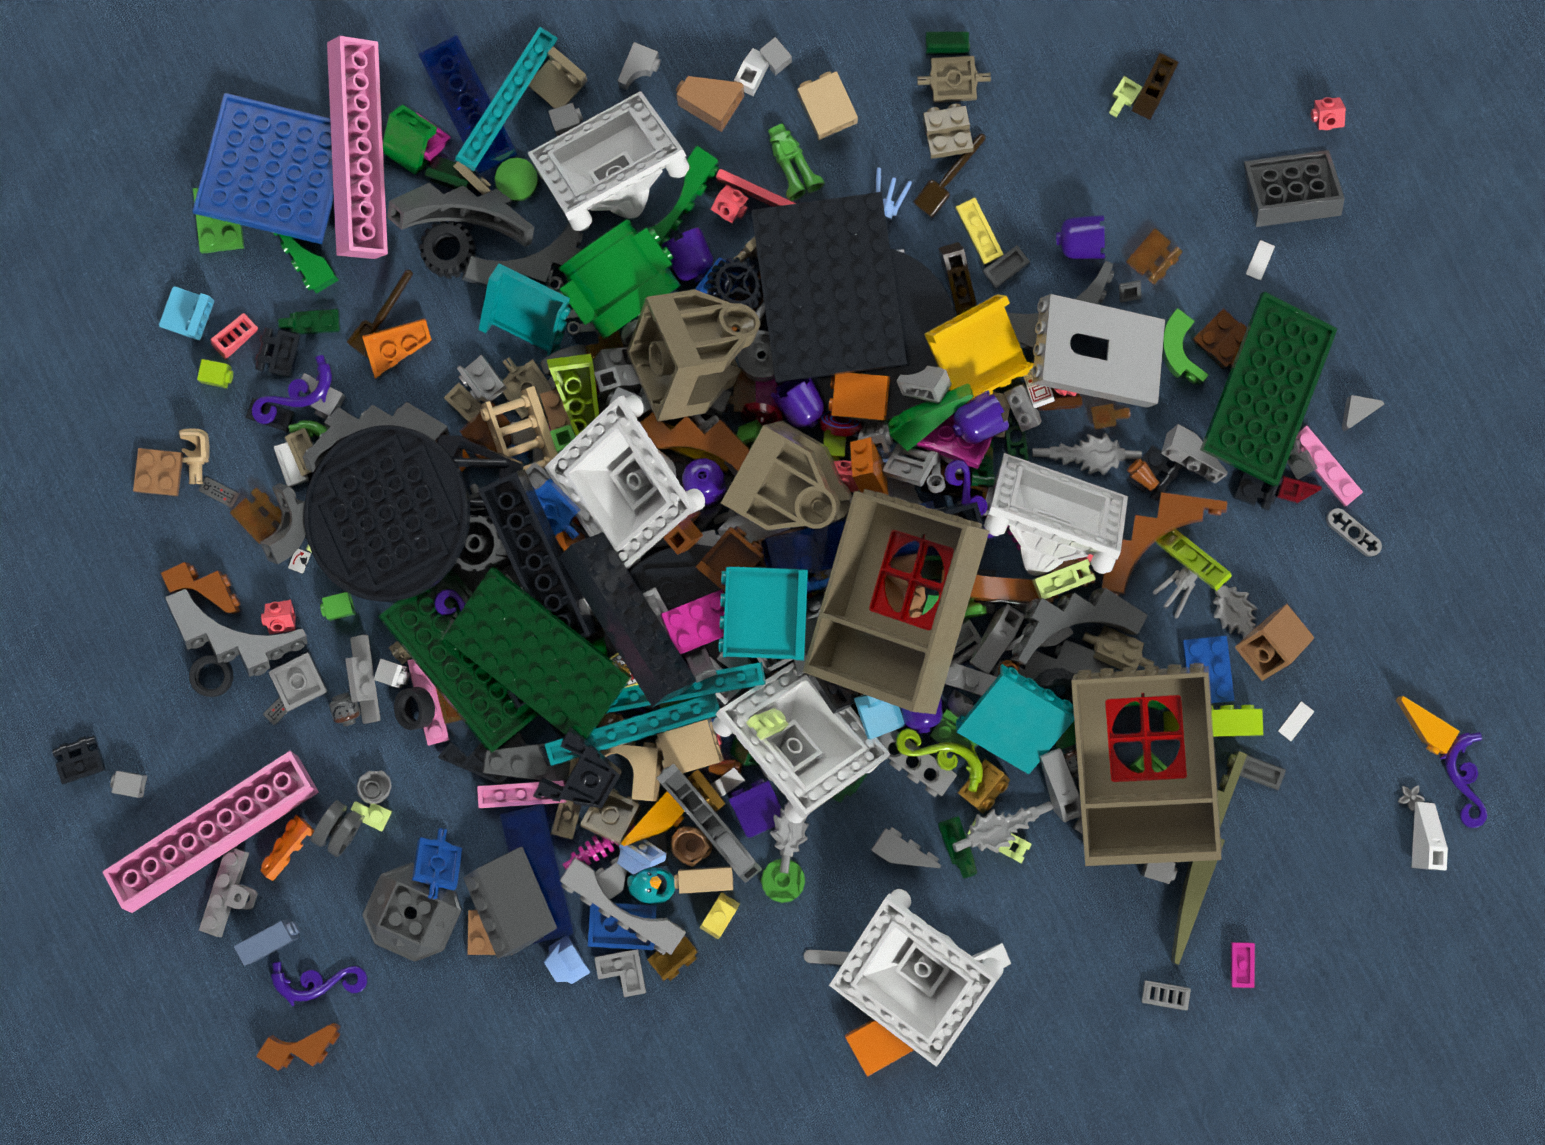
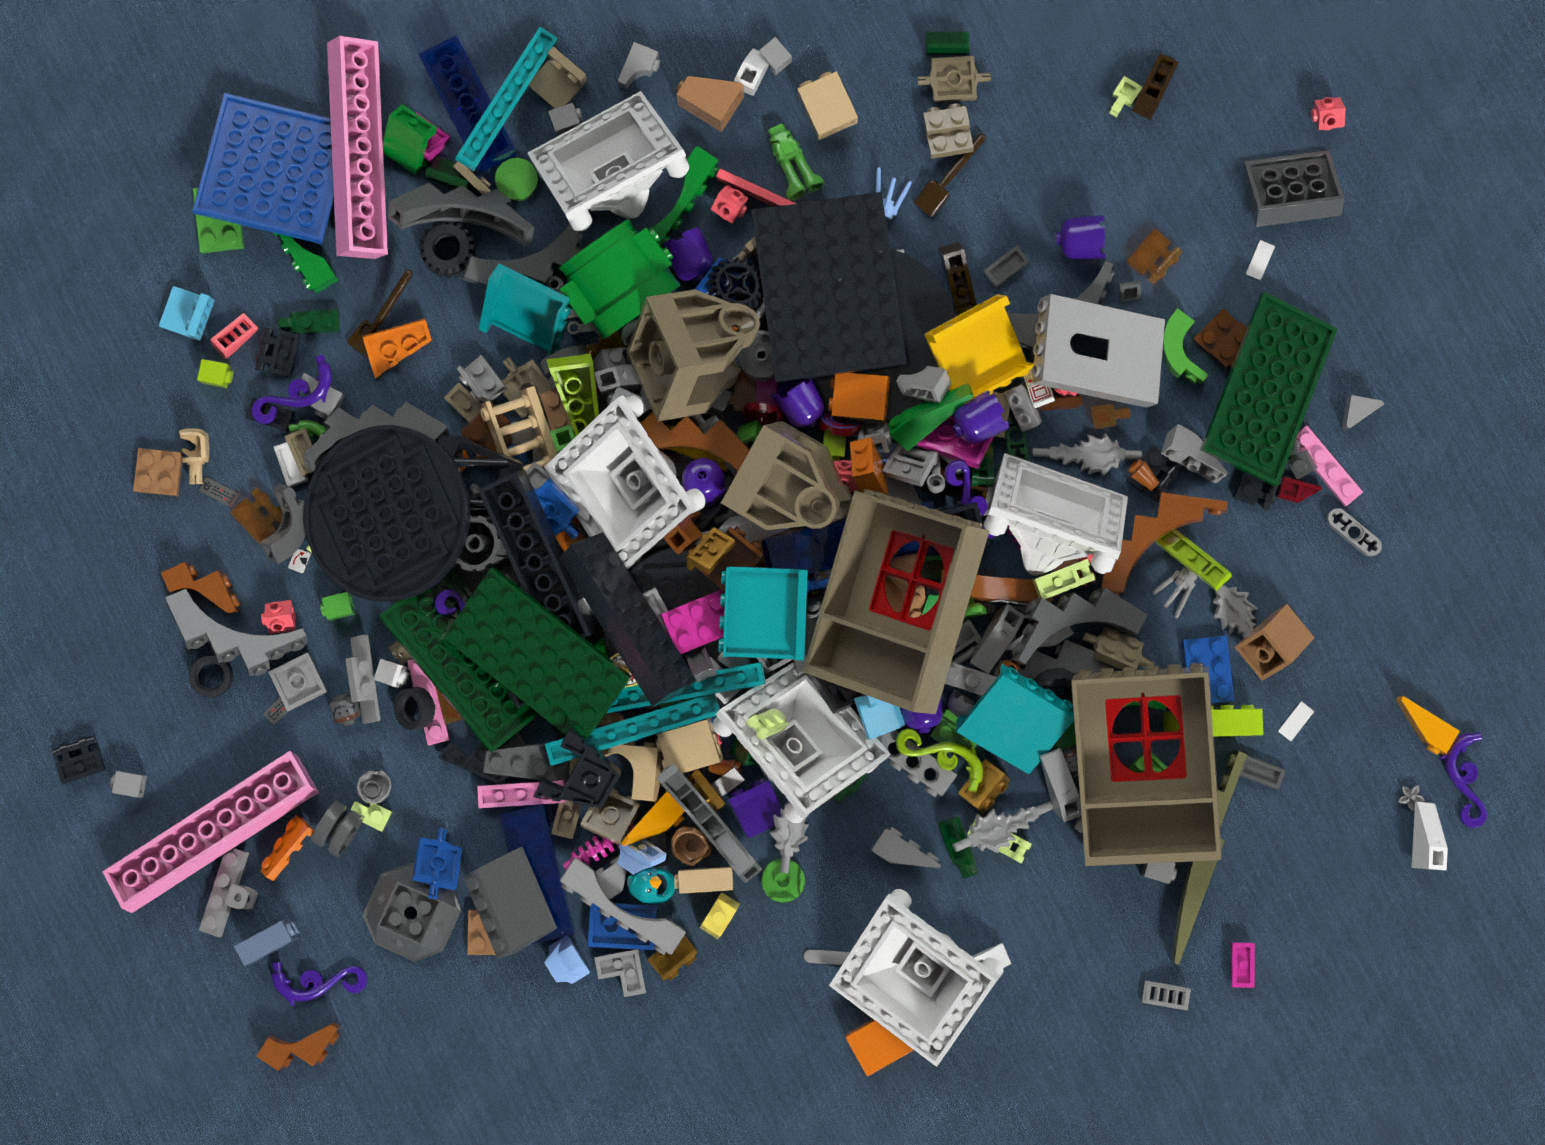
light yellow tile [955,198,1004,265] -> none
none -> pearl gold bracket [686,527,735,574]

